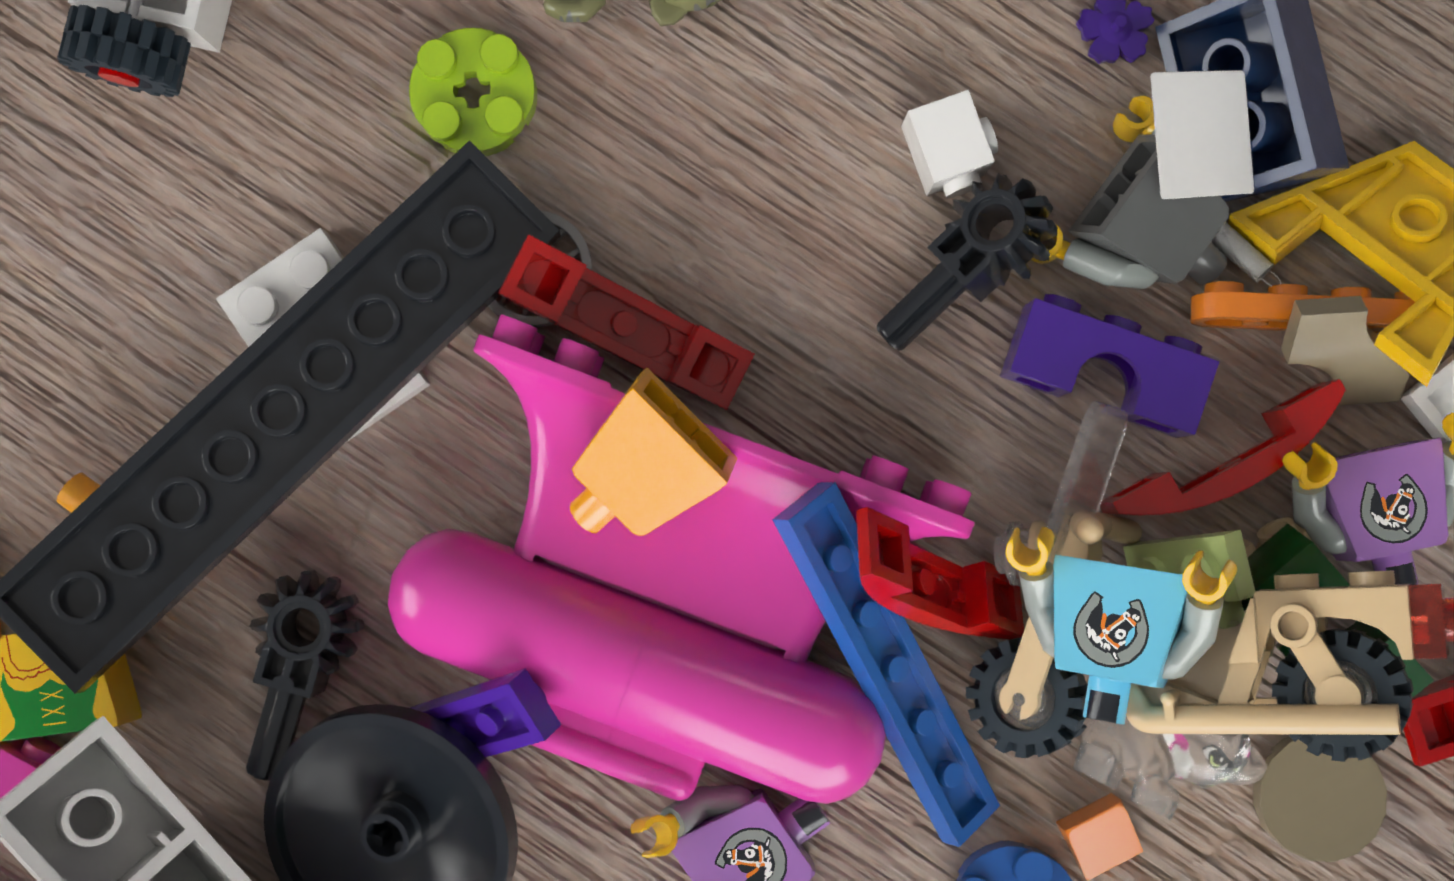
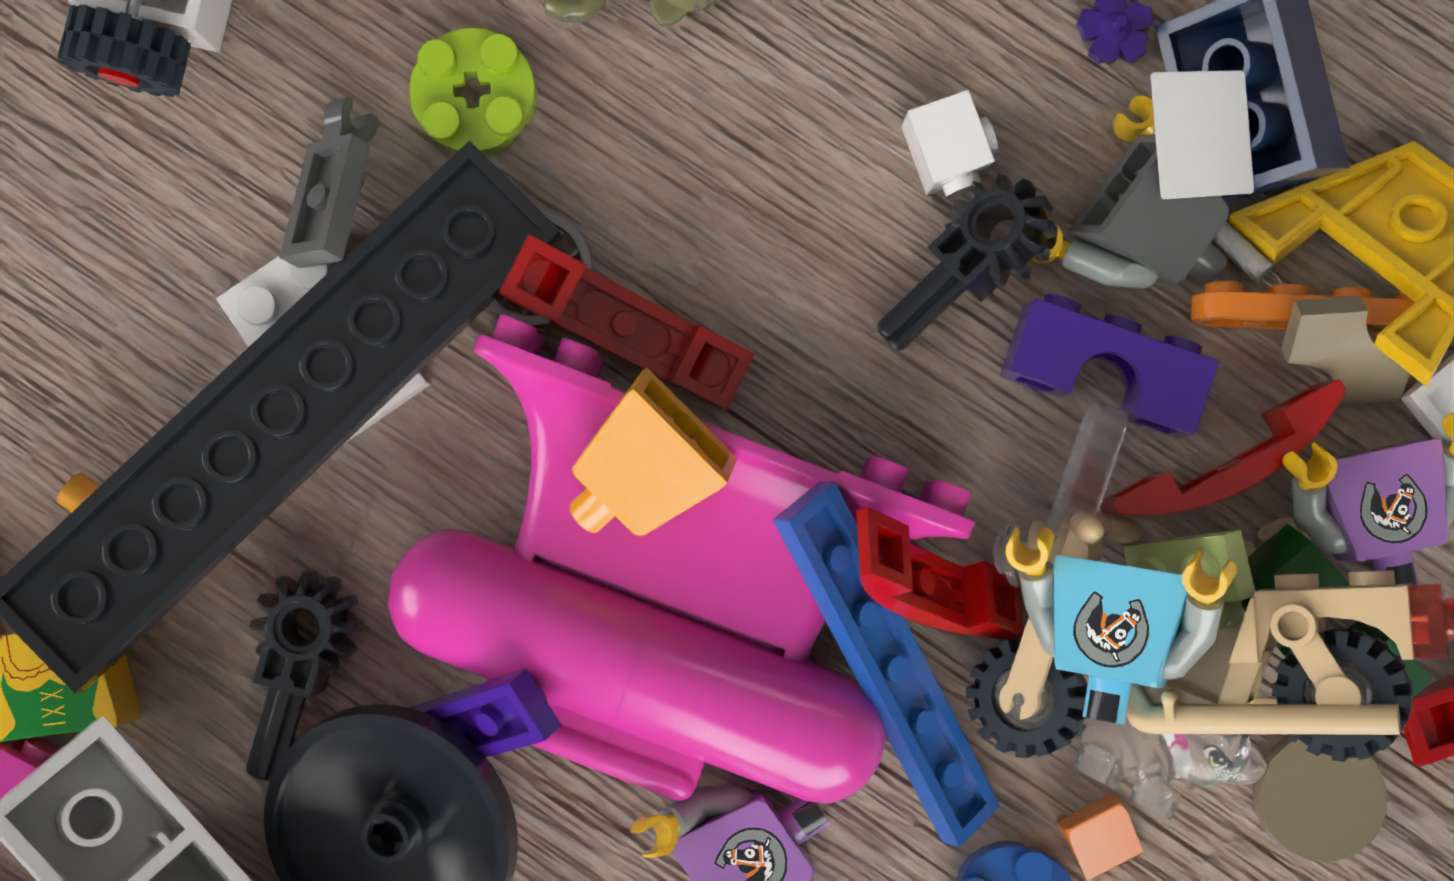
none -> dark grey plate [279,97,377,268]

